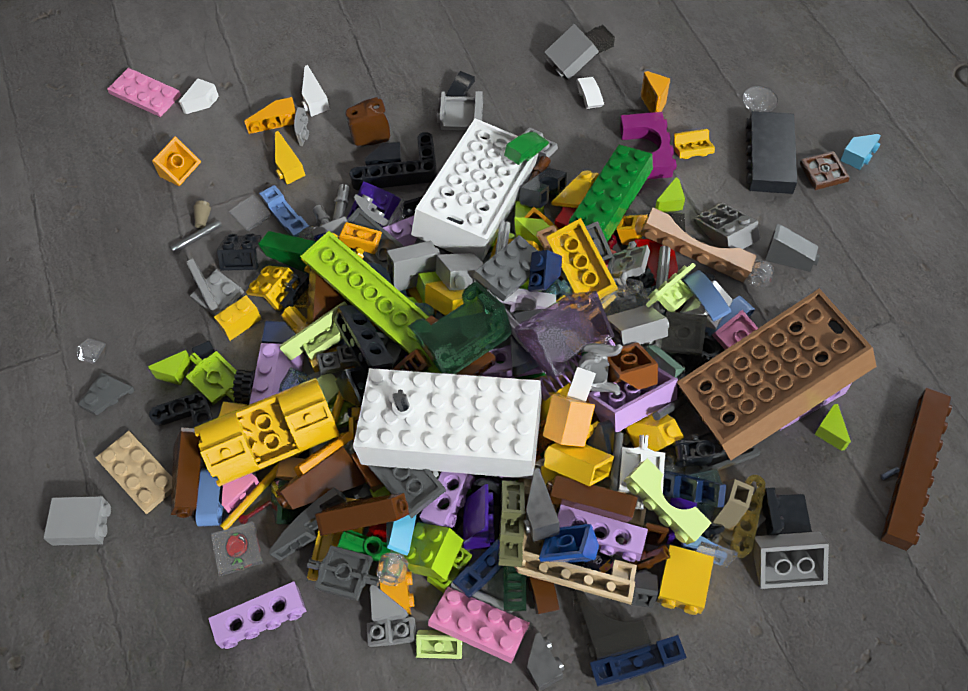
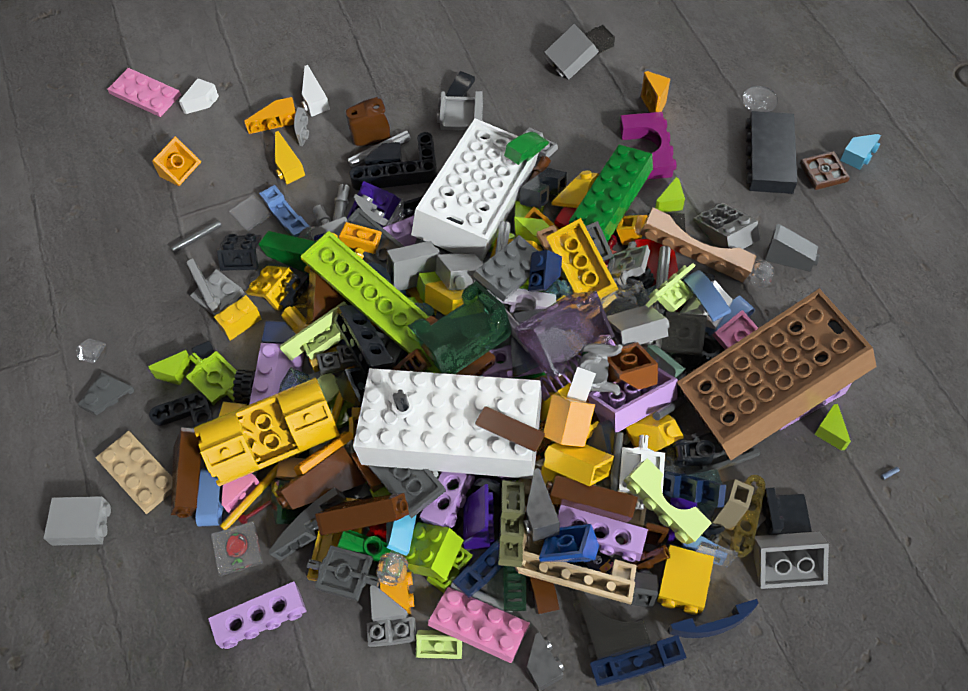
dark tan cone [193,201,211,229] -> none
white slope [576,77,604,109] -> none
yellow bracket [674,129,715,159] -> none
reddish brown brick [880,388,952,551] -> none
none -> light grey axle [347,131,411,168]
none -> reddish brown piece [475,406,545,452]
none -> dark blue slope [668,599,759,638]

